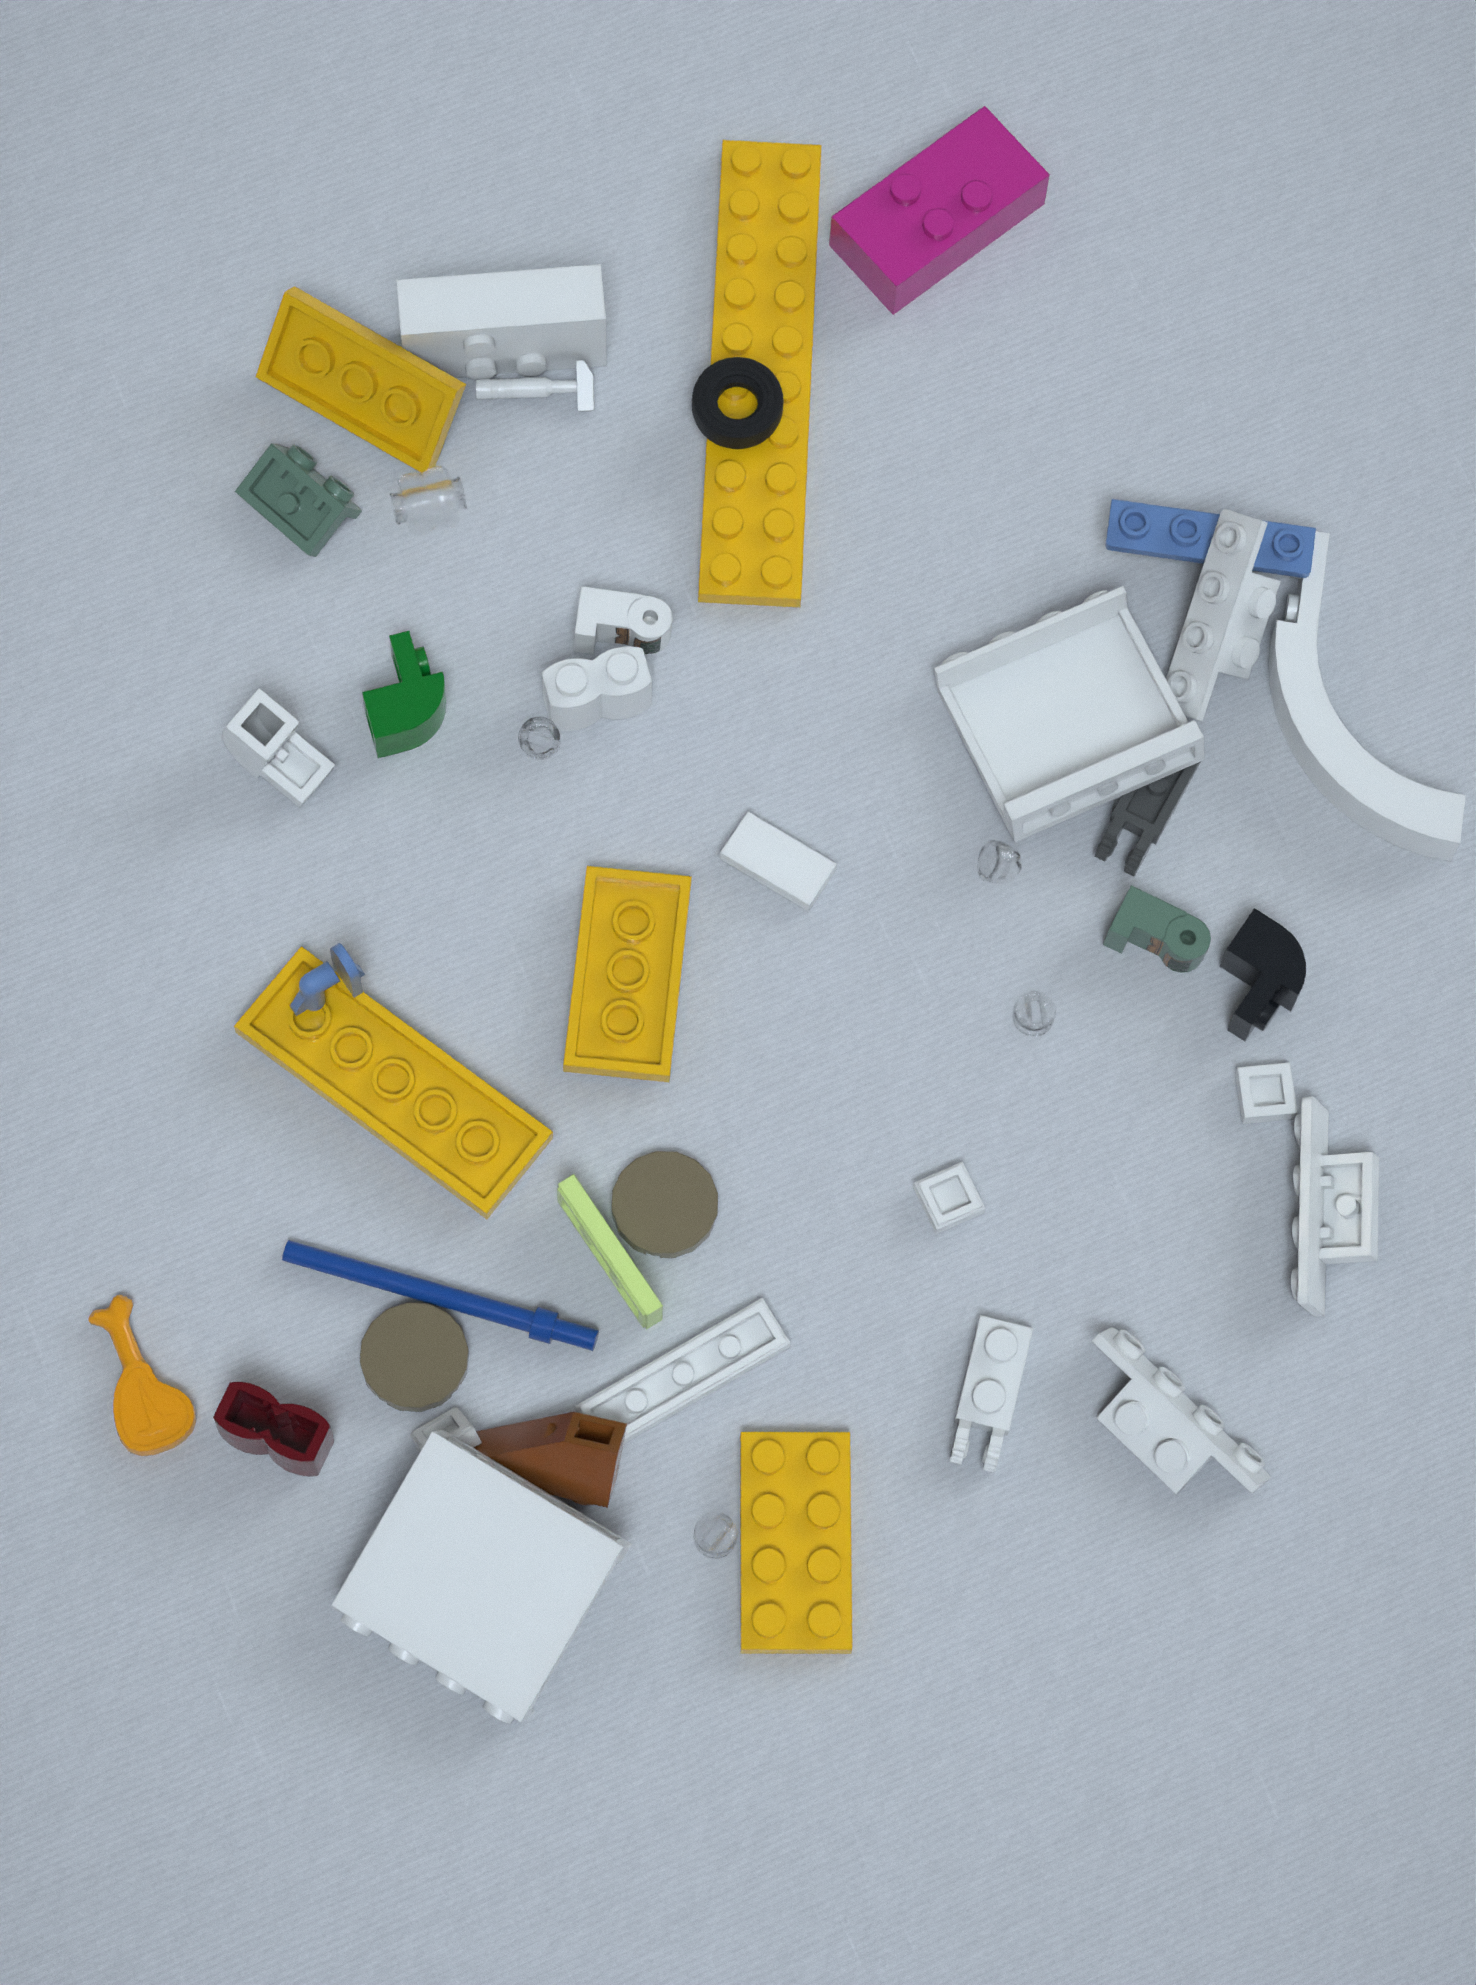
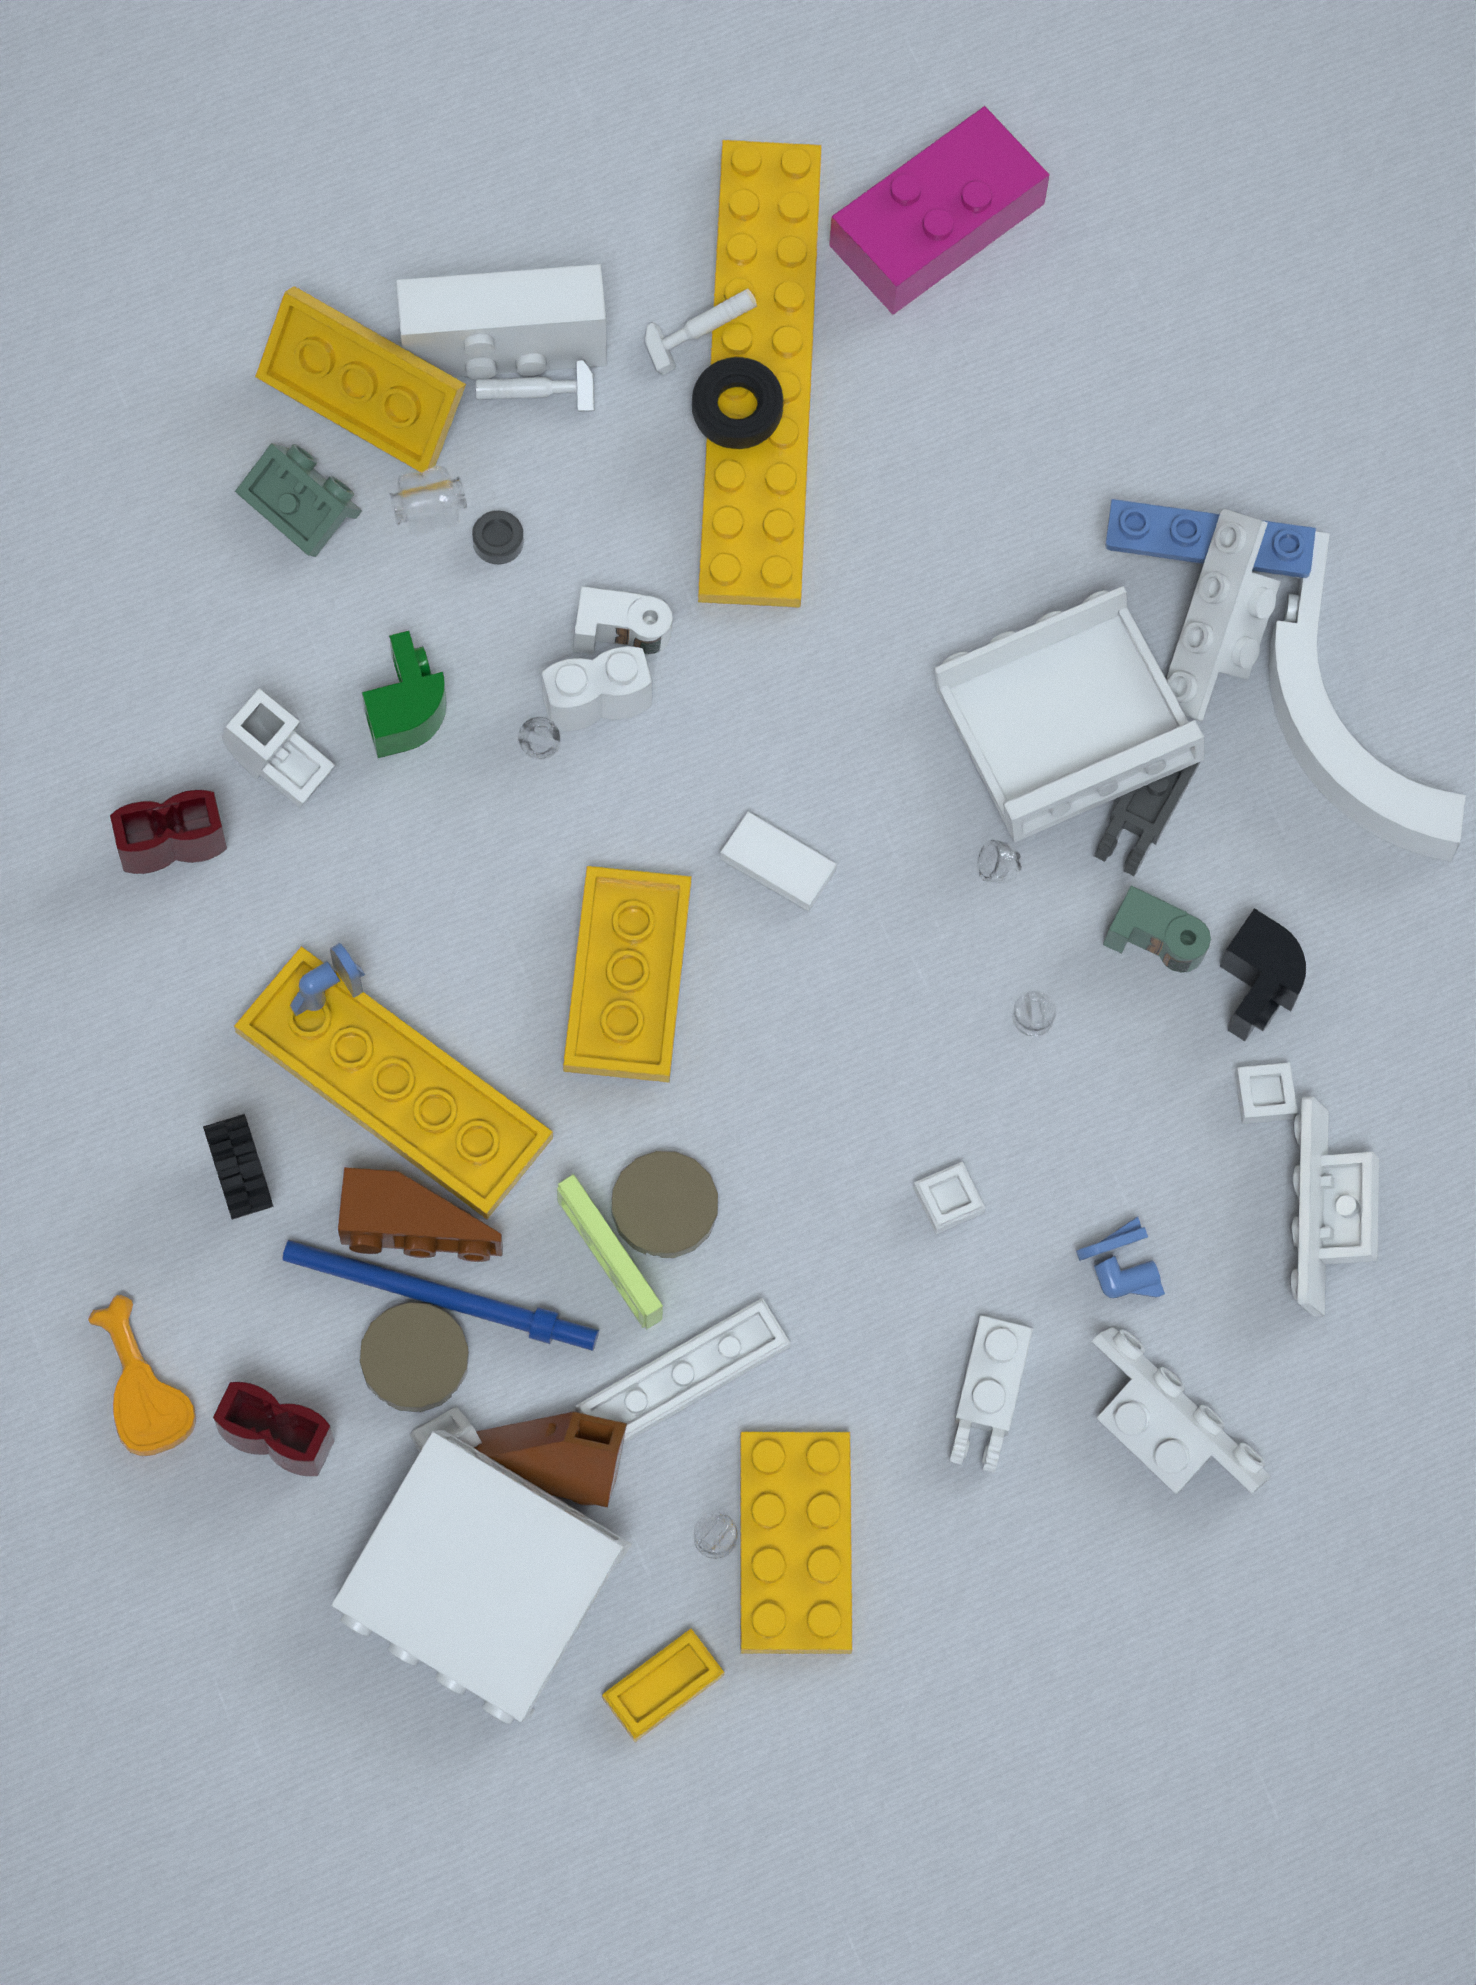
none -> dark red brick [110,790,227,874]
none -> black tyre [203,1114,273,1220]
none -> dark orange slope [338,1167,503,1262]
none -> dark grey tile [472,510,524,565]
none -> yellow tile [602,1629,725,1742]
none -> white piece [645,289,757,375]
none -> medium blue piece [1076,1217,1165,1298]

